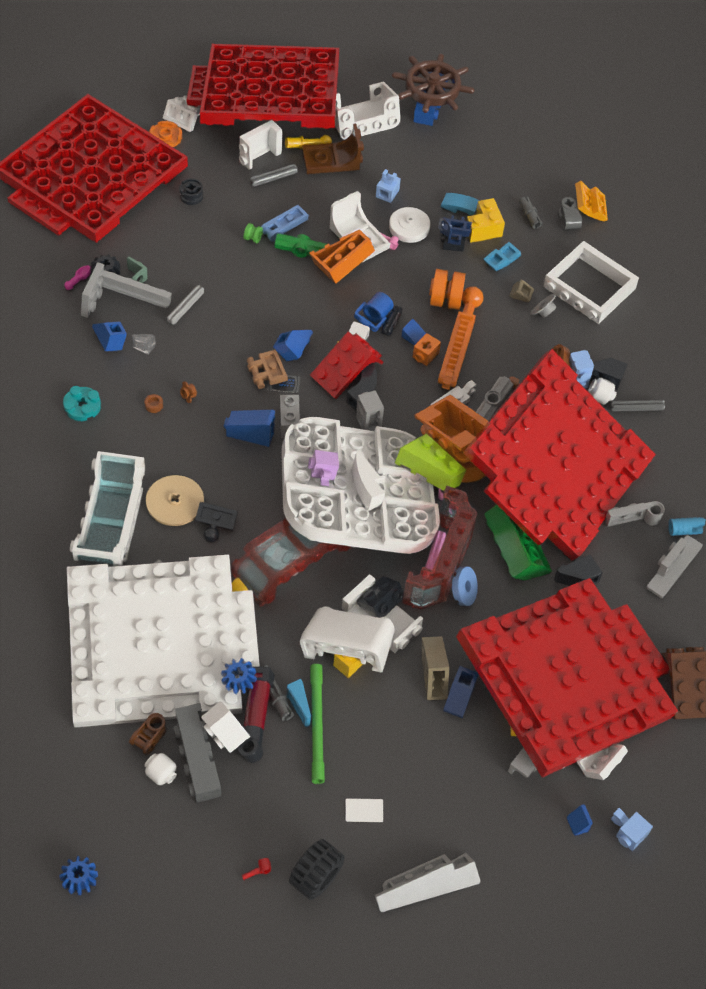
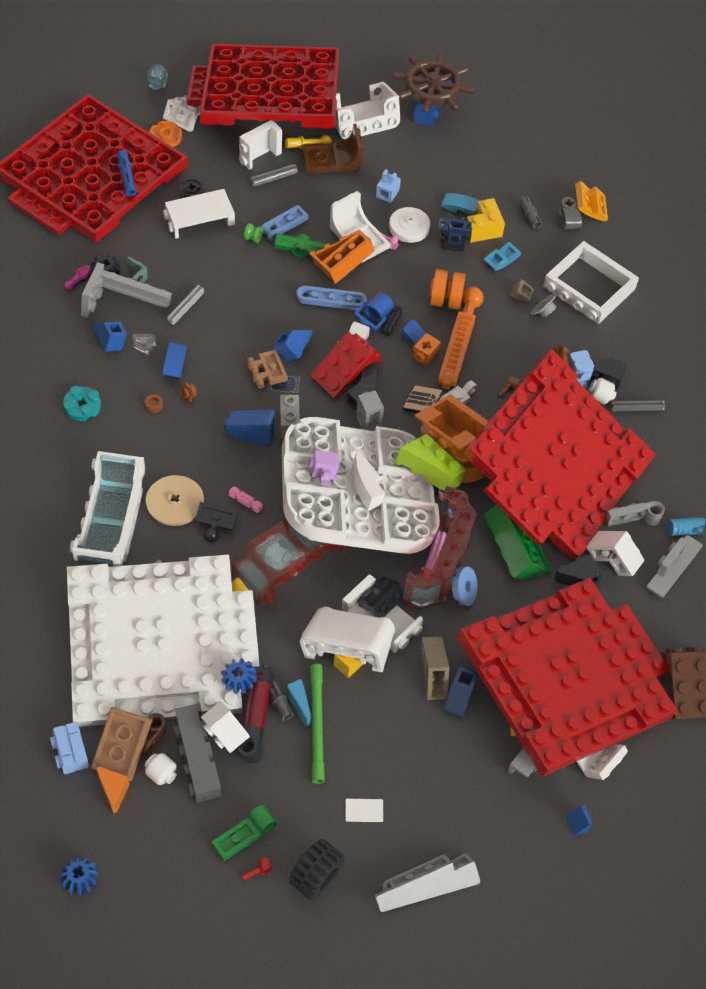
light grey piece [476,376,513,421] -> none
light blue brick [611,808,653,851] -> none
none -> light blue brick [50,722,89,774]
none -> medium nougat tile [91,707,152,781]
none -> orange slope [96,767,129,813]
none -> blue pin [117,150,137,196]
none -> clear light blue head [146,64,168,90]
none -> blue slope [162,342,187,379]
none -> white panel [163,189,235,239]
none -> green plate [211,804,277,861]
none -> bright pink axle [229,486,263,513]
none -> medium blue plate [297,286,367,310]
none -> piece [402,385,444,413]
none -> white brick [586,531,644,576]

